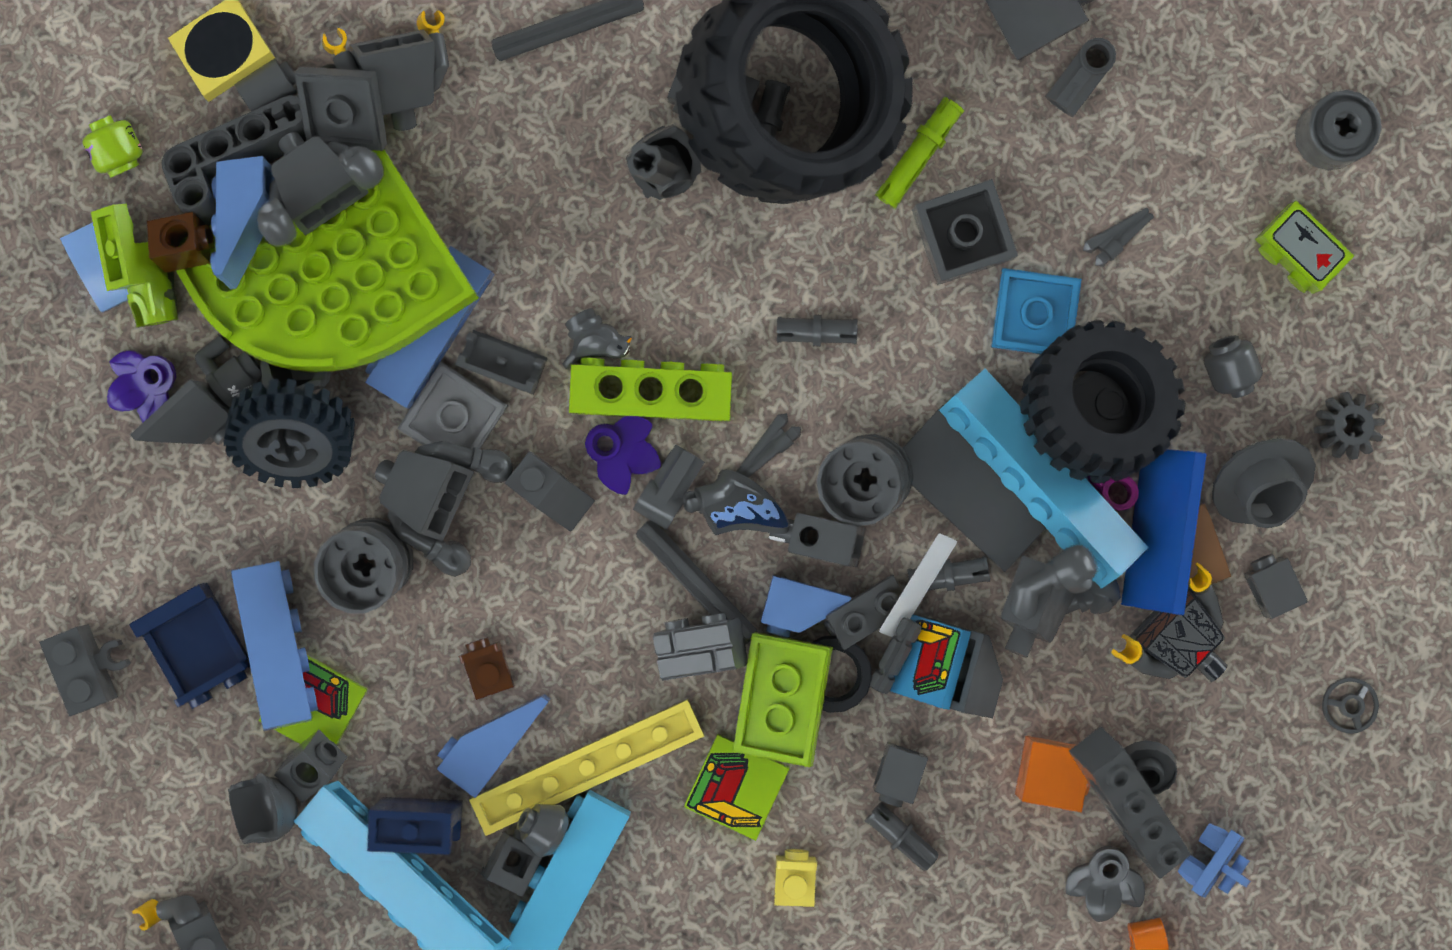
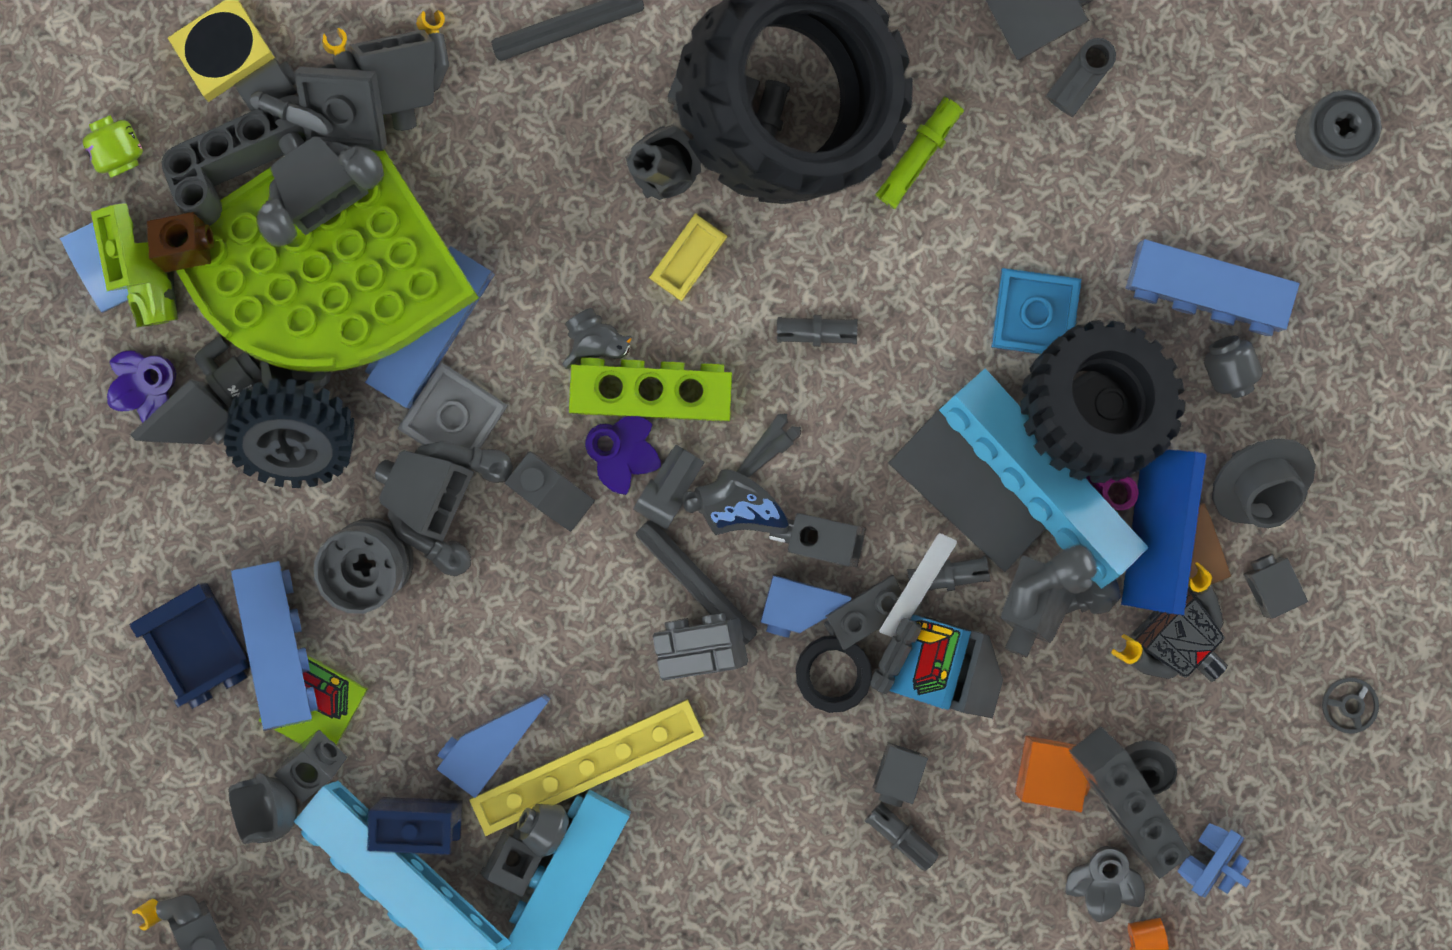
dark grey brick [39,624,131,717] -> none
medium blue slope [211,156,274,289] -> none
dark grey hinge [455,329,548,395] -> none
reddish brown bracket [458,637,515,700] -> none
tile [684,733,790,841] -> none
lime tile [732,632,833,767] -> none
light yellow bracket [774,849,817,907] -> none
dark grey wheel [817,434,913,526] -> none
dark grey brick [912,179,1018,285] -> none
dark grey piece [1083,208,1154,267] -> none
brick [1255,201,1354,294] -> none
dark grey gear [1314,392,1385,460] -> none
none -> dark grey piece [250,91,333,135]
none -> light yellow tile [649,213,728,302]
none -> medium blue brick [1125,239,1300,336]

